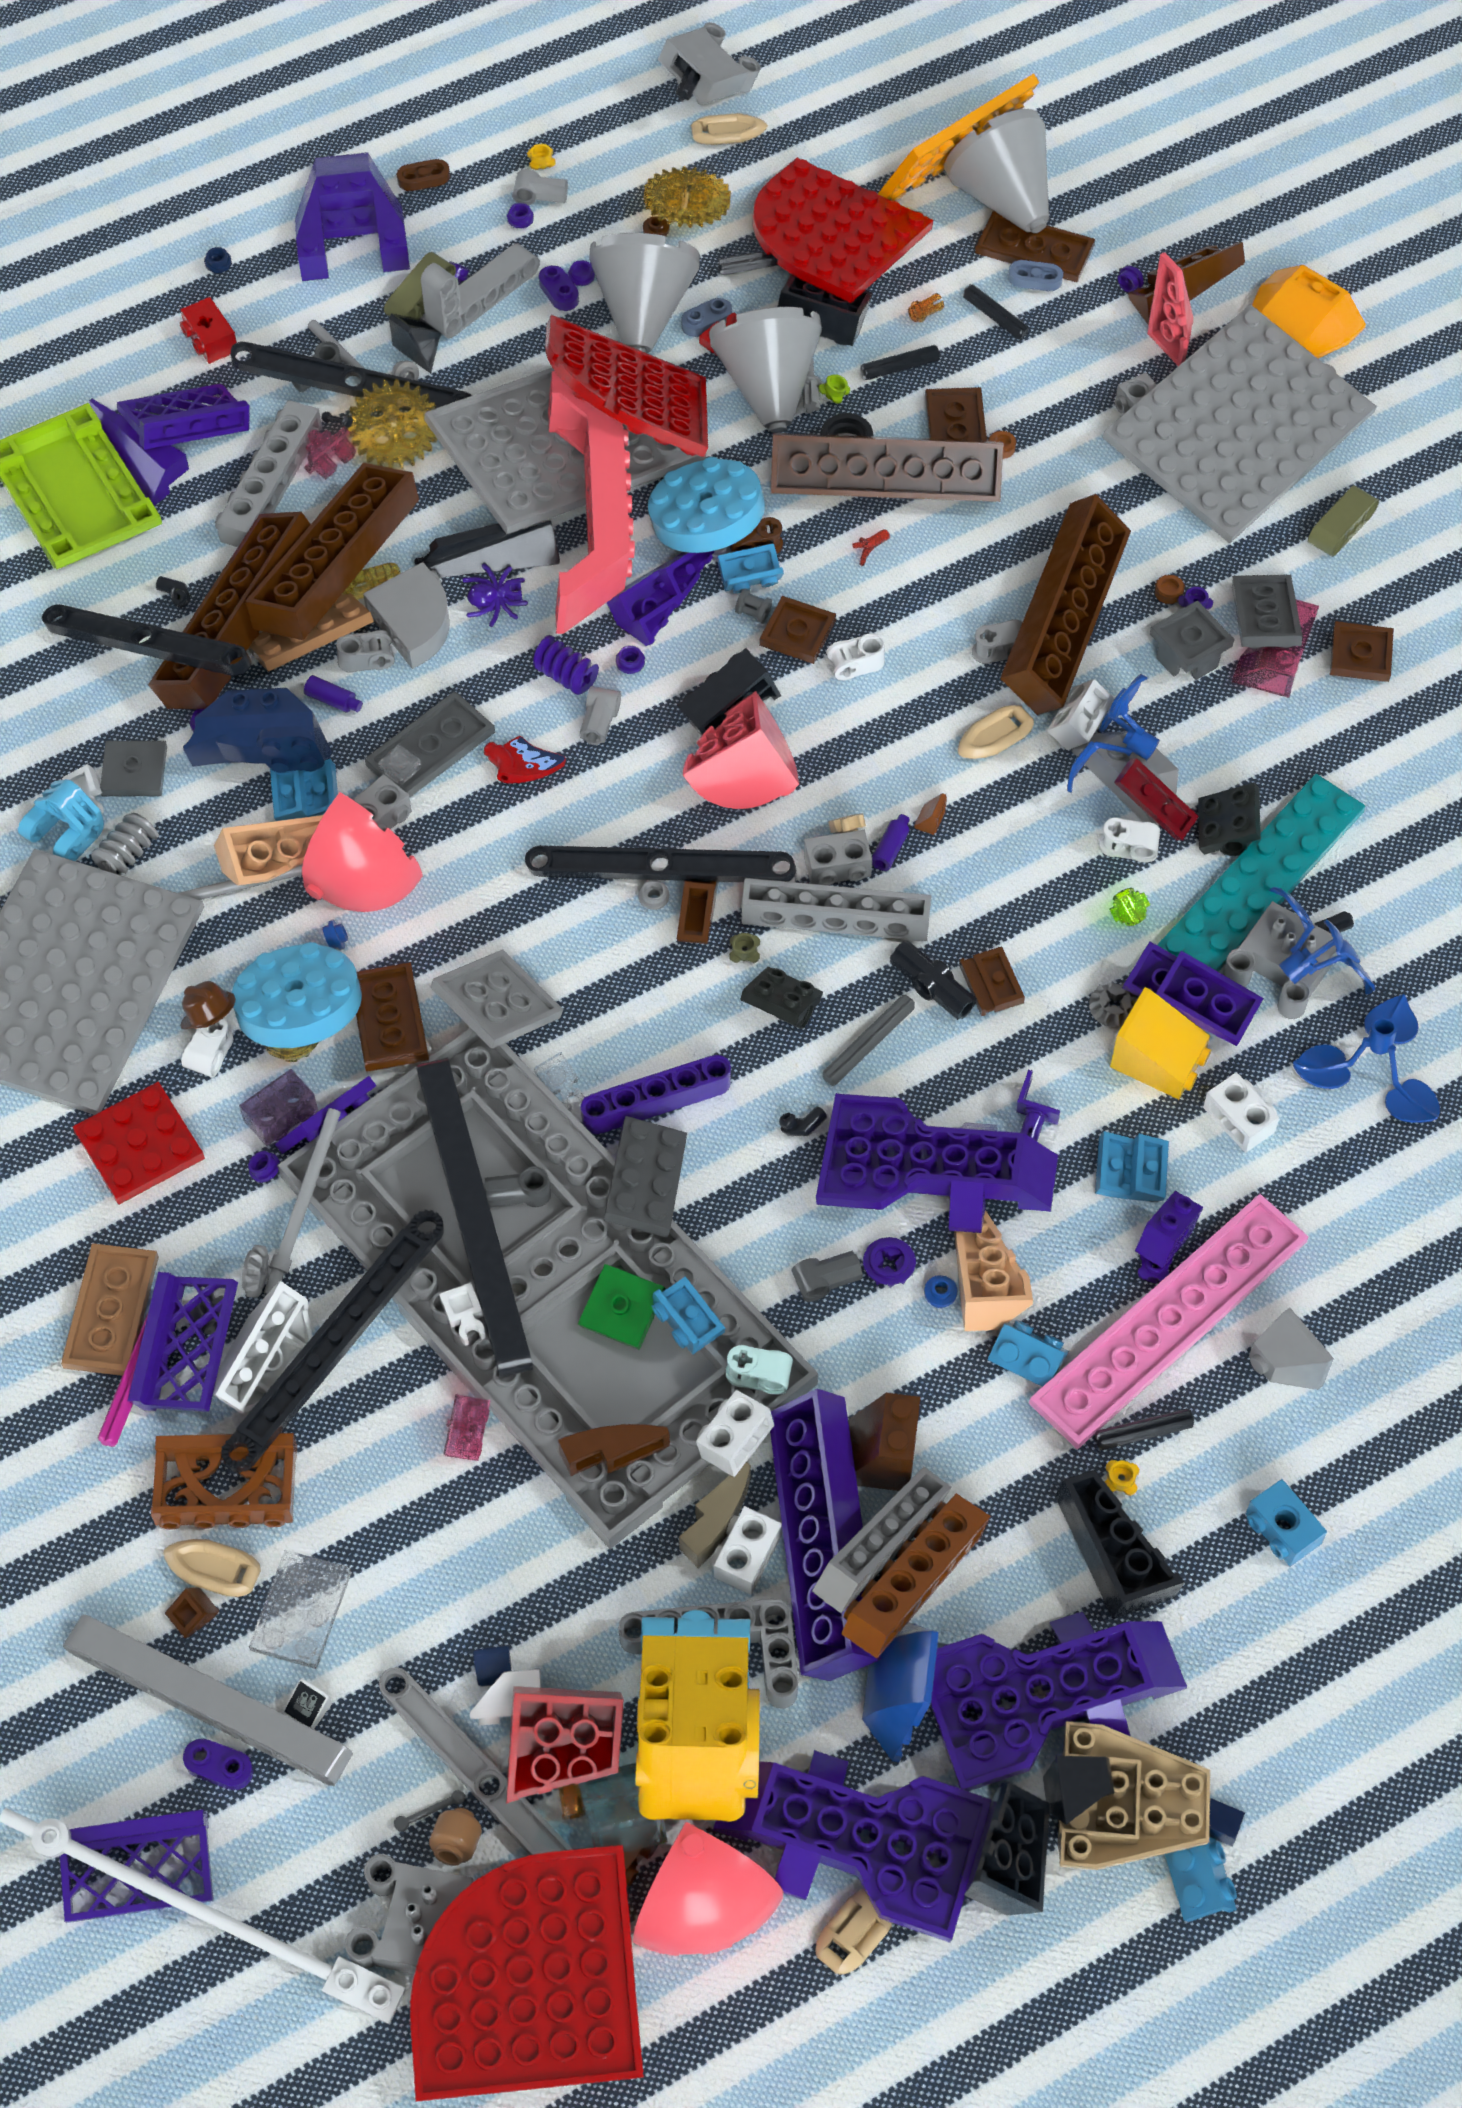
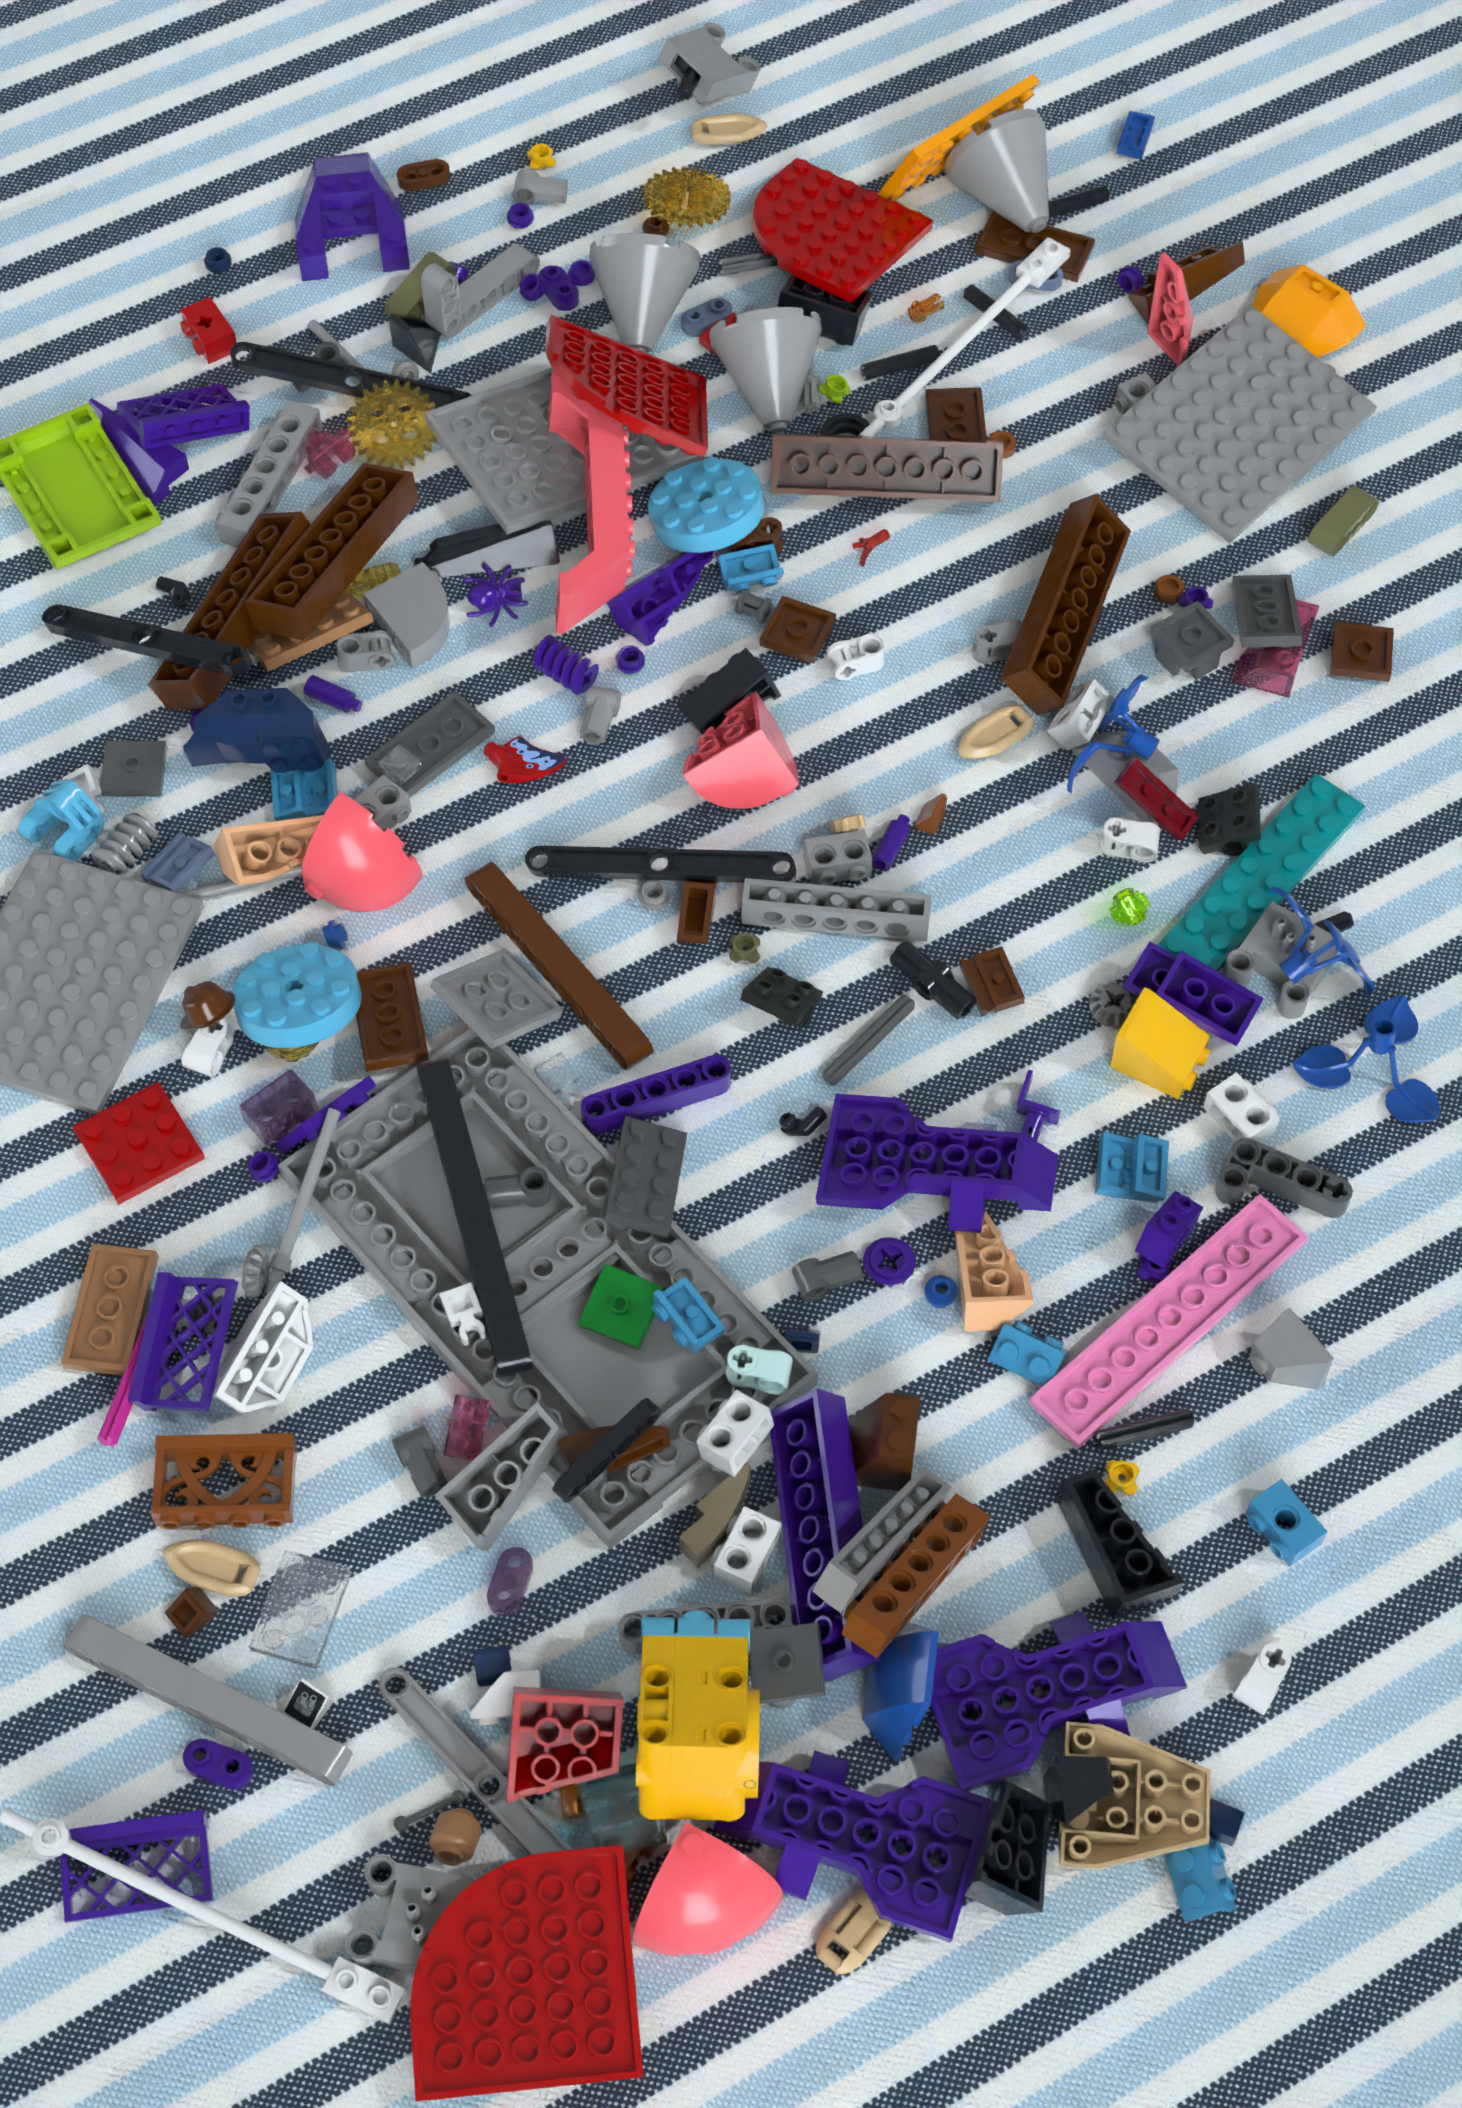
black plate [221,1210,444,1472] -> none
black hinge [321,411,353,428] -> none
none -> sand blue plate [140,832,215,893]
none -> dark grey piece [392,1426,448,1498]
none -> light grey wedge [434,1402,569,1551]
none -> reddish brown beam [465,861,654,1070]
none -> clear purple plate [487,1547,533,1617]
none -> dark purple plate [520,274,547,301]
none -> black beam [552,1398,661,1503]
none -> dark grey plate [750,1622,825,1704]
none -> dark blue slope [785,1327,821,1353]
none -> white bar [858,237,1070,437]
none -> black axle [1049,185,1110,218]
none -> blue plate [1116,111,1155,159]
none -> dark grey beam [1215,1138,1353,1218]
none -> white piece [1232,1643,1292,1716]

